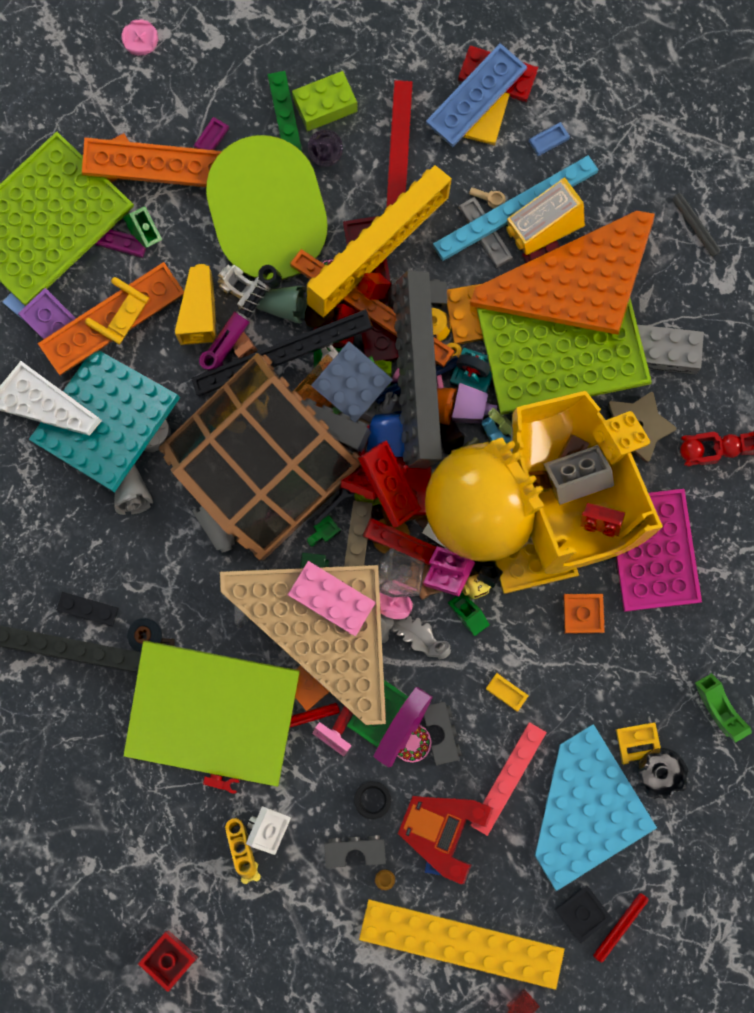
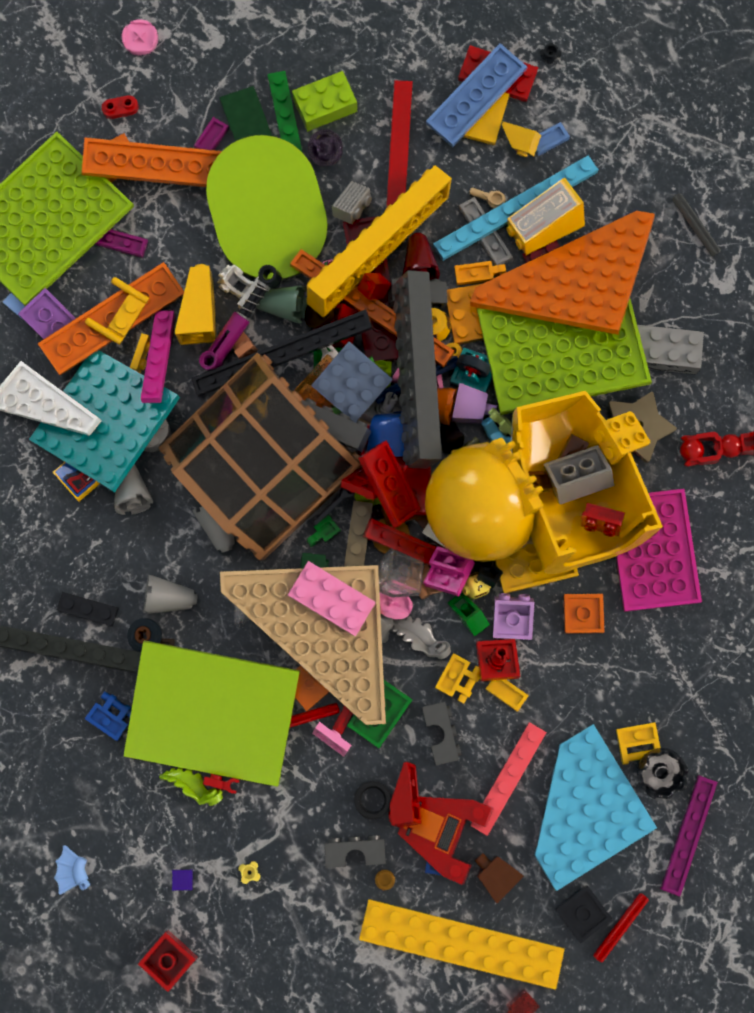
green slope [123,206,162,248] -> none
yellow beam [225,818,256,879] -> none
white tile [246,806,291,855] -> none
magenta slope [373,687,433,767] -> none
tile [397,725,432,763] -> none
bright green arch [695,673,752,743] -> none
none -> slope [53,462,99,502]
none -> light blue arm [54,845,90,895]
none -> blue plate [85,692,132,741]
none -> red plate [101,95,139,119]
none -> yellow plate [130,333,151,373]
none -> dark pink plate [141,311,175,403]
none -> light grey cone [143,575,197,614]
none -> lime plant [159,767,223,806]
none -> dark purple tile [172,869,193,891]
none -> dark green tile [219,86,272,142]
none -> light grey brick [332,181,372,224]
none -> red slope [389,762,422,828]
none -> dark red cone [402,232,440,280]
none -> yellow plate [435,653,480,704]
none -> light orange plate [454,261,506,286]
none -> reddish brown torso [475,853,524,903]
none -> red plate [476,639,520,681]
none -> lavender plate [493,593,534,640]
none -> yellow slope [502,122,541,158]
none -> black plate [540,43,562,64]
none -> magenta tile [660,775,718,897]

